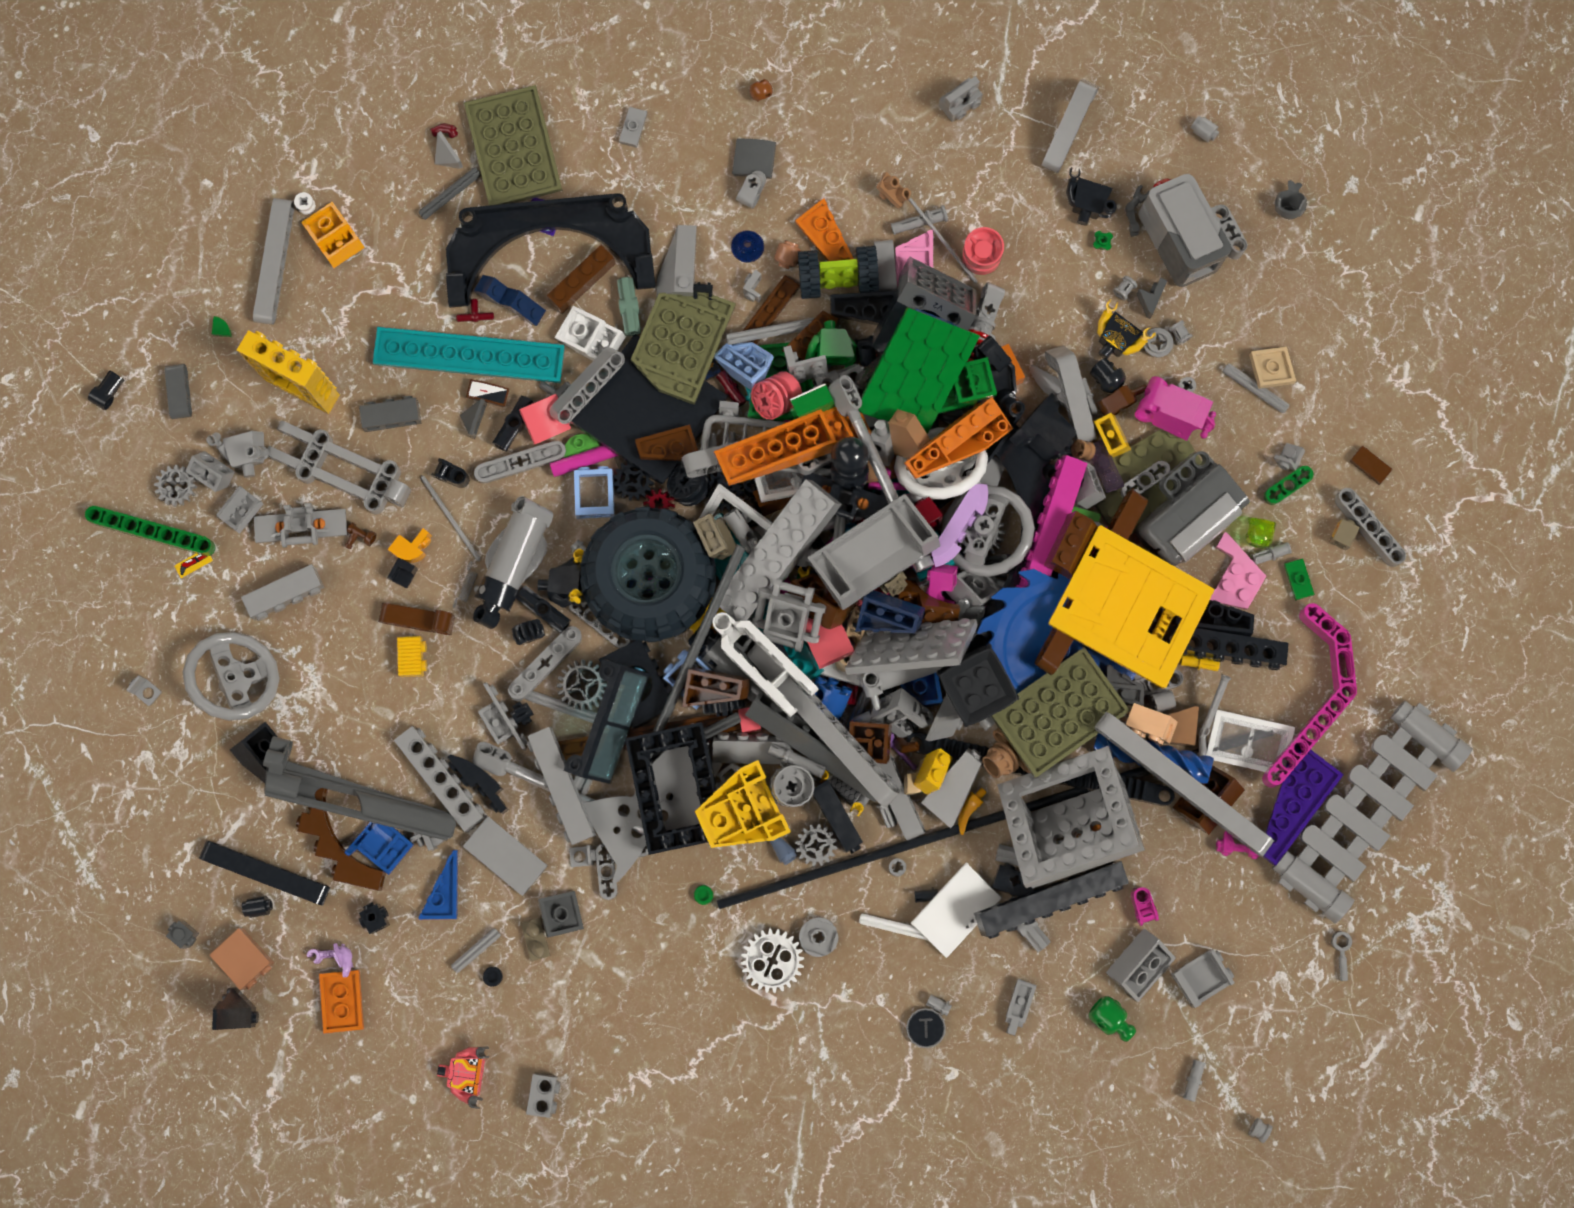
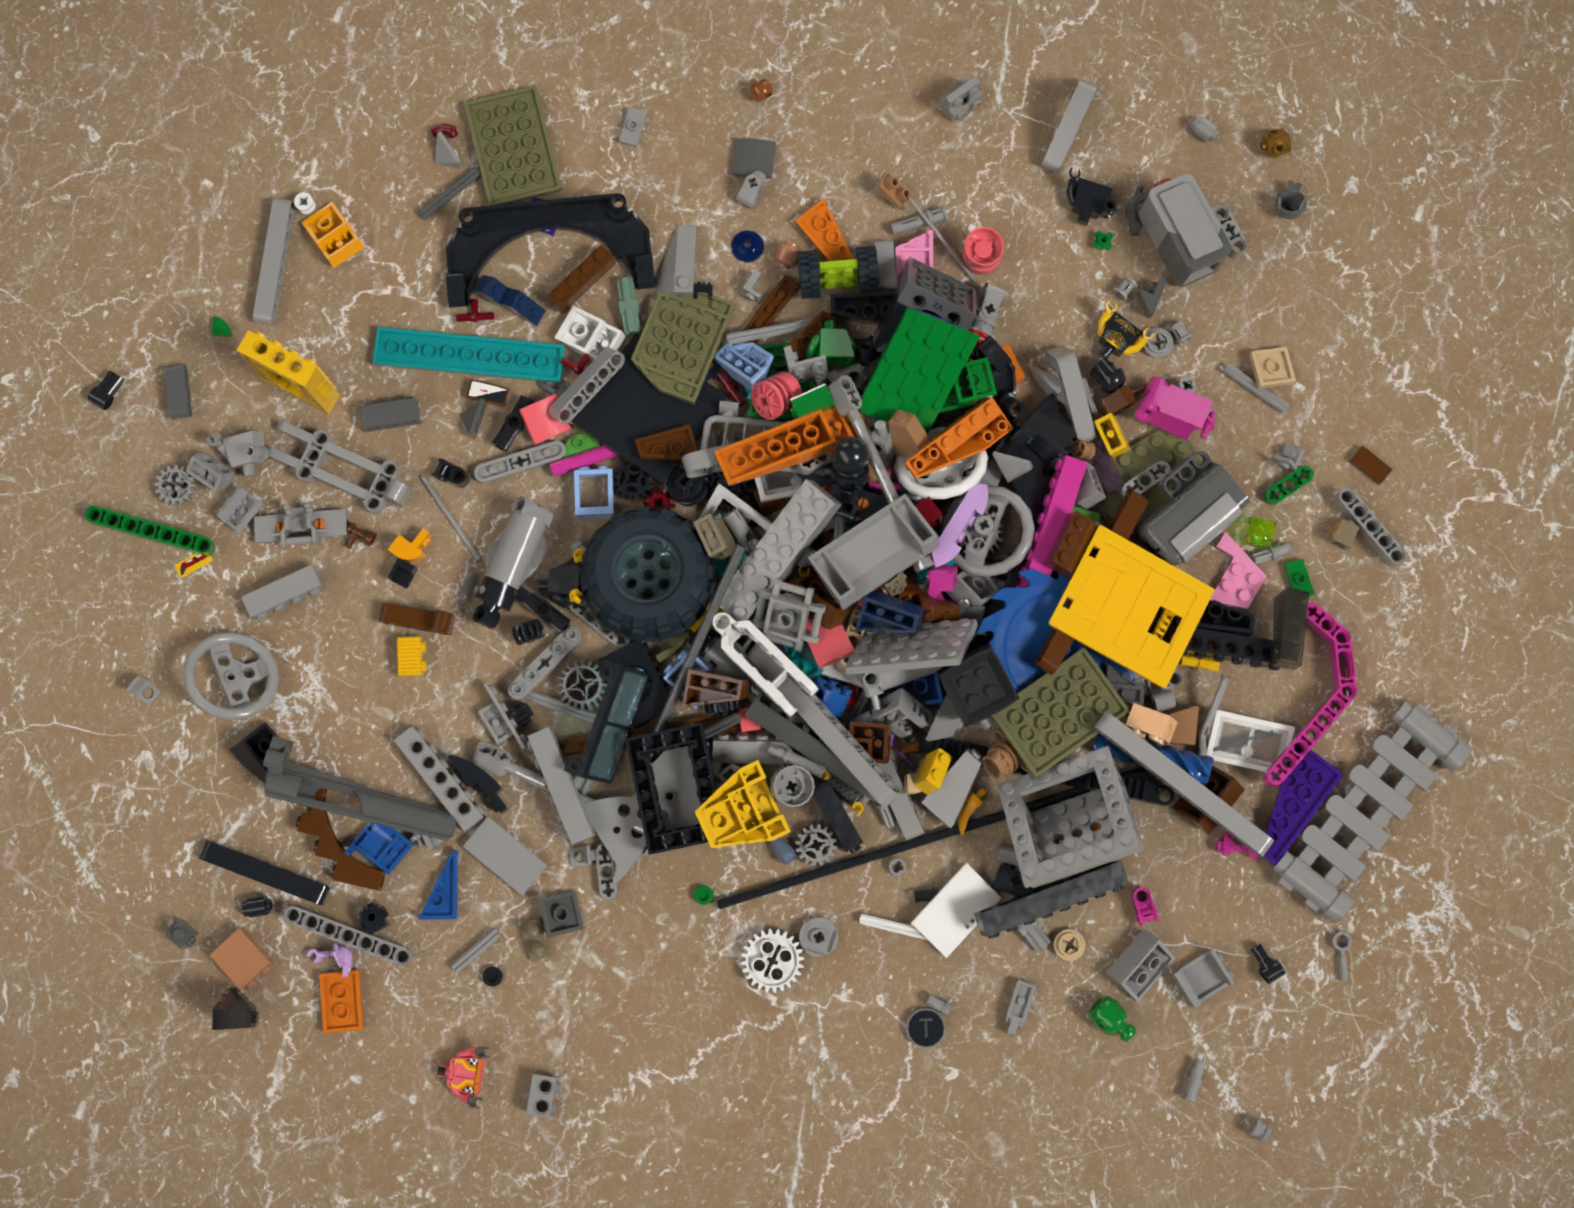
none -> light grey beam [284,906,414,966]
none -> dark red piece [561,353,590,374]
none -> olive slope [656,632,689,665]
none -> light grey slope [993,451,1033,482]
none -> tan gear [1054,929,1085,961]
none -> black pin [1251,944,1286,984]
none -> pearl gold brick [1260,128,1291,158]
none -> clear smoke wedge [1271,587,1309,670]

